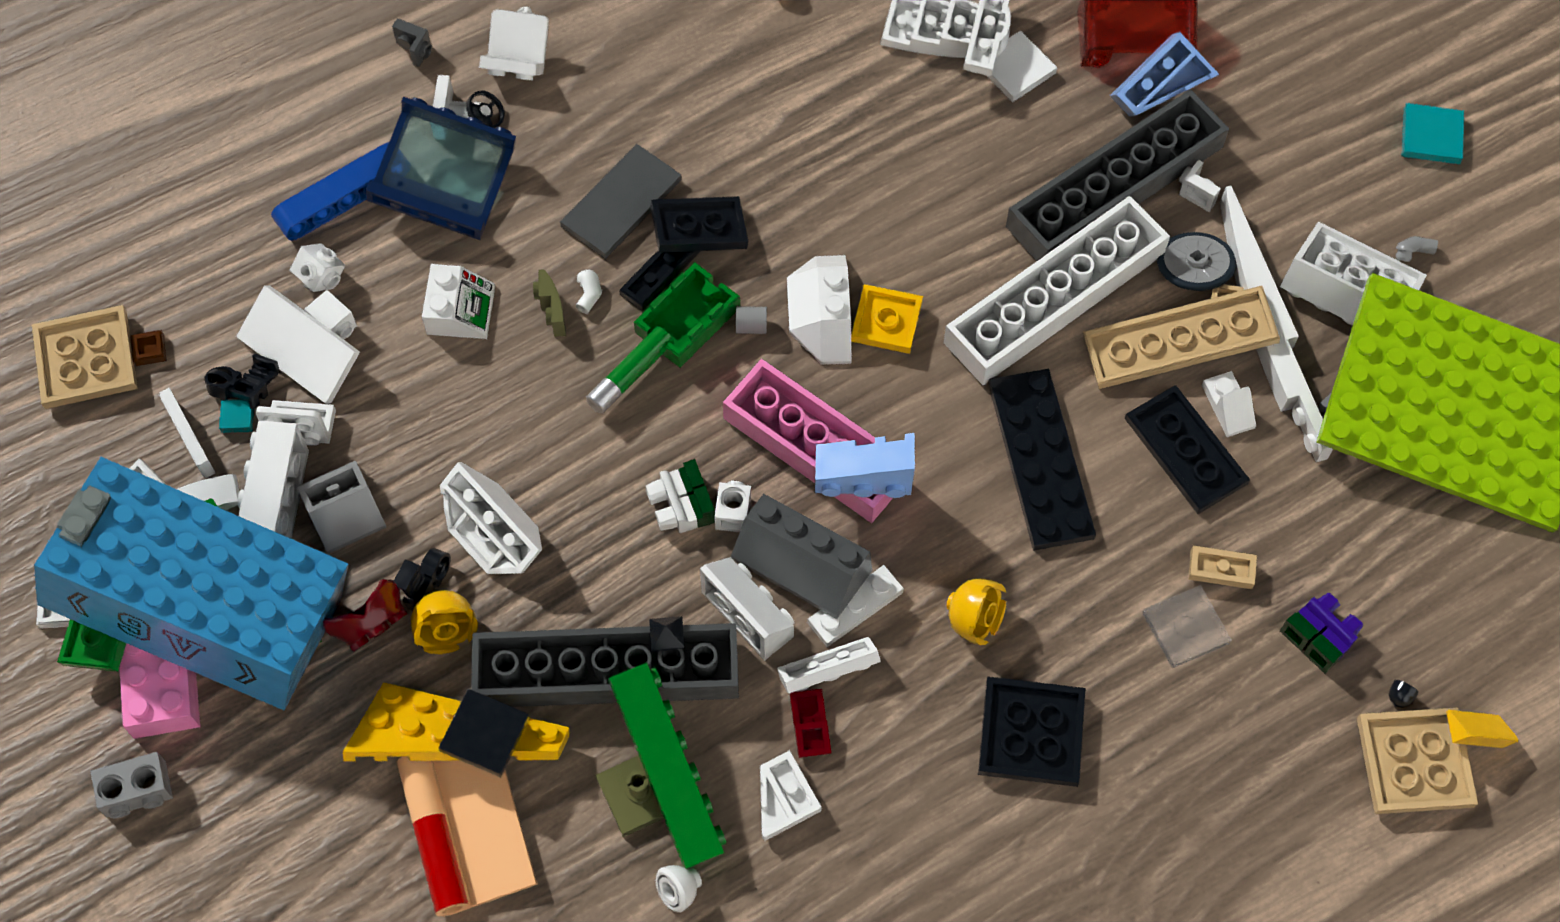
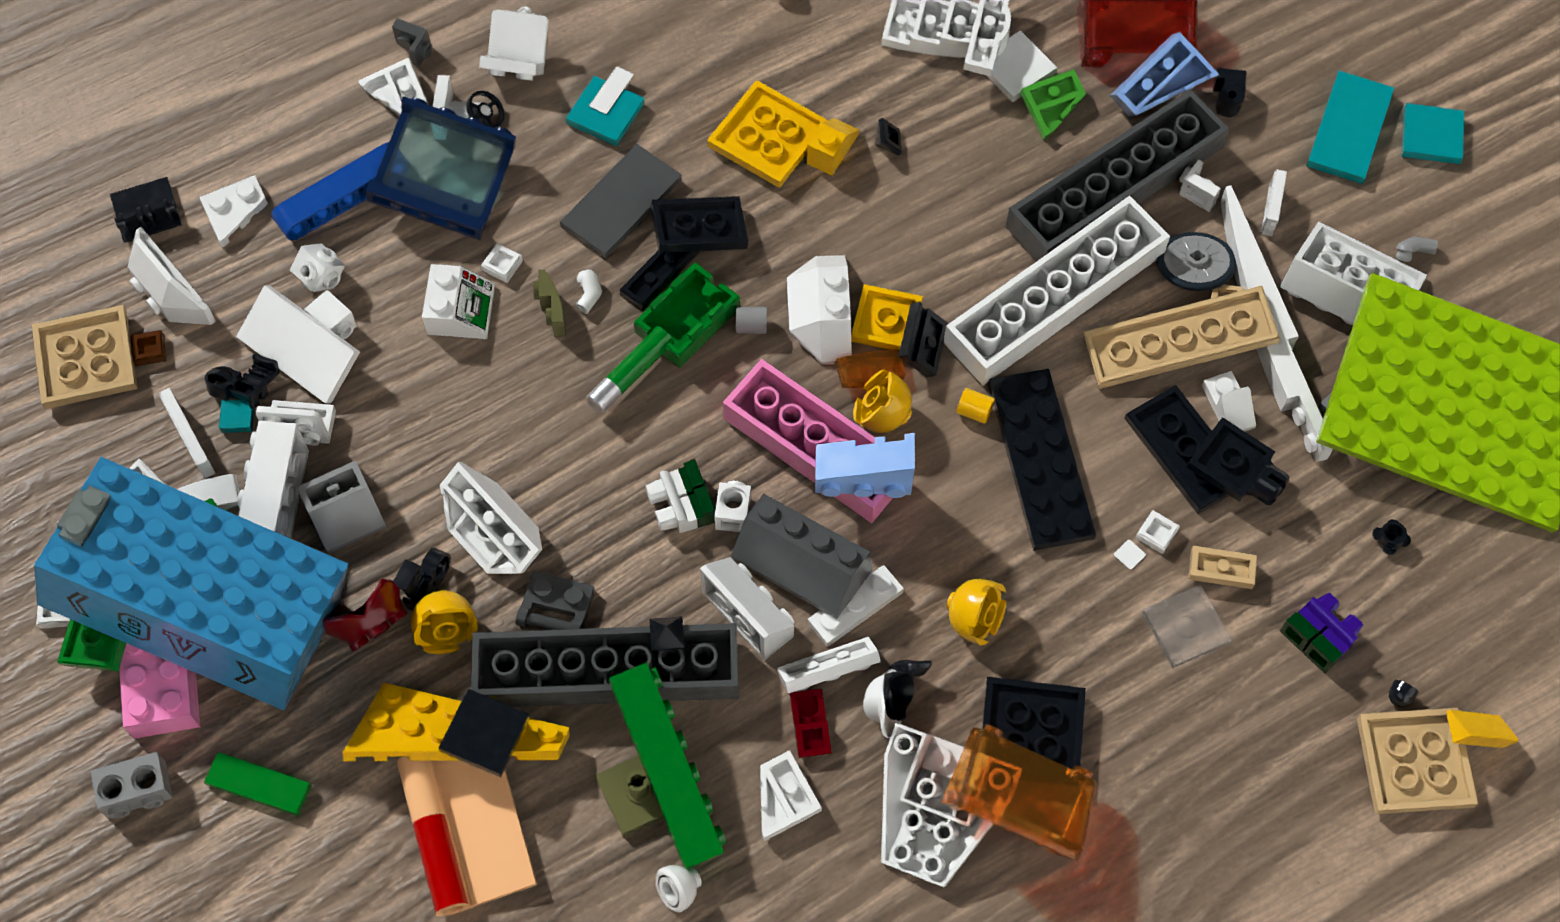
none -> black hinge [110,177,182,243]
none -> white wedge [127,227,216,325]
none -> white wing [199,175,268,247]
none -> green tile [204,752,312,817]
none -> white wing [358,58,429,116]
none -> white tile [481,243,523,283]
none -> dark grey plate [515,571,595,630]
none -> teal tile [566,76,645,147]
none -> white sticker [589,66,634,114]
none -> yellow plate [707,80,828,188]
none -> yellow slope [807,118,860,176]
none -> clear orange slope [835,349,906,388]
none -> yellow cylinder [853,369,912,433]
none -> black hair [863,660,932,738]
none -> black slope [875,118,902,155]
none -> white wedge [881,723,1022,887]
none -> black plate [898,301,948,377]
none -> clear orange windscreen [941,724,1098,861]
none -> yellow beam [956,388,995,424]
none -> bright green wing [1020,69,1086,140]
none -> white sticker [1114,540,1146,570]
none -> white tile [1135,510,1180,554]
none -> black plate [1186,417,1290,506]
none -> black leg [1212,68,1247,117]
none -> white tile [1261,170,1287,236]
none -> teal tile [1306,70,1394,184]
none -> black plate [1372,519,1411,555]

